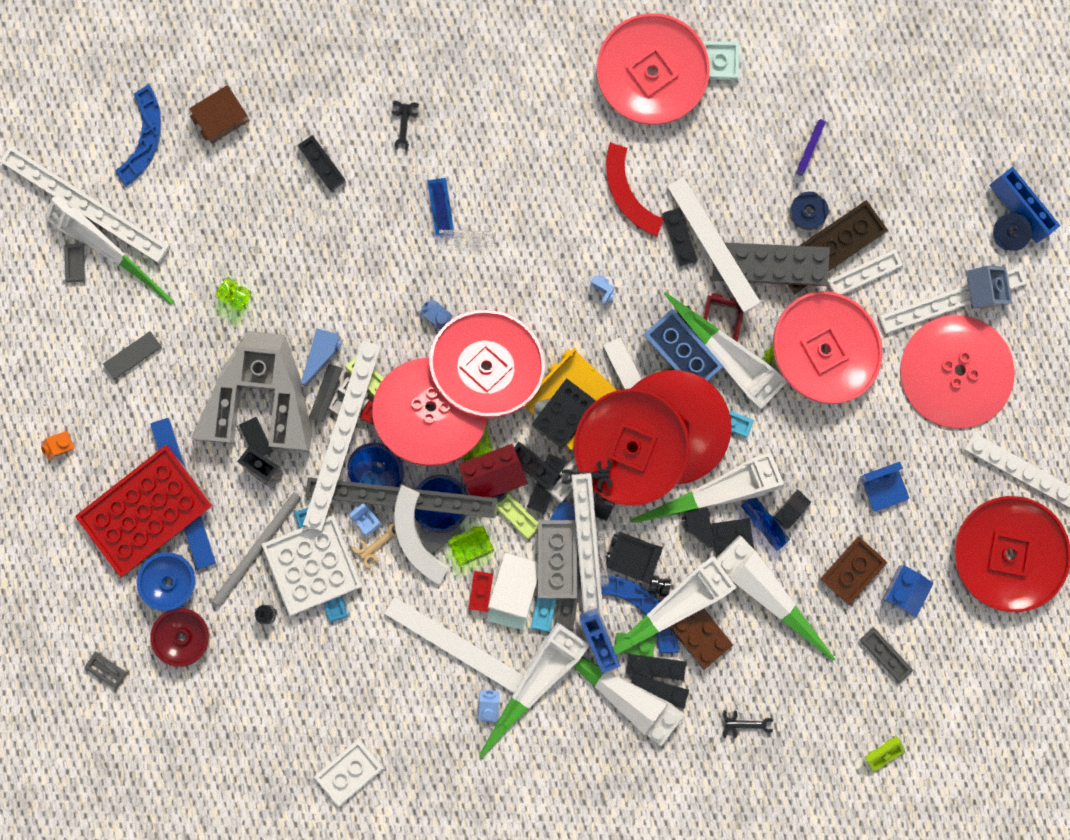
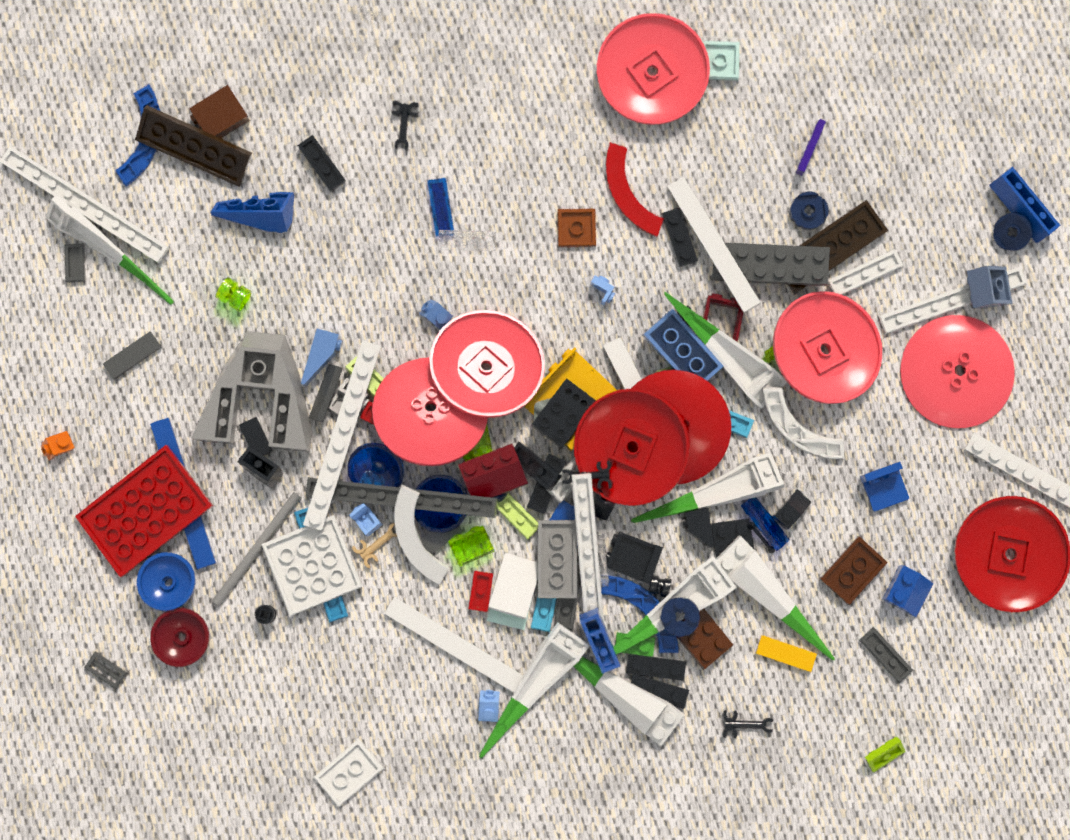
none -> dark brown plate [135,105,252,187]
none -> blue wedge [210,192,294,233]
none -> dark orange tile [557,208,596,247]
none -> dark blue plate [660,597,700,637]
none -> black hinge [747,522,775,553]
none -> yellow tile [755,635,817,672]
none -> white tile [763,386,844,459]

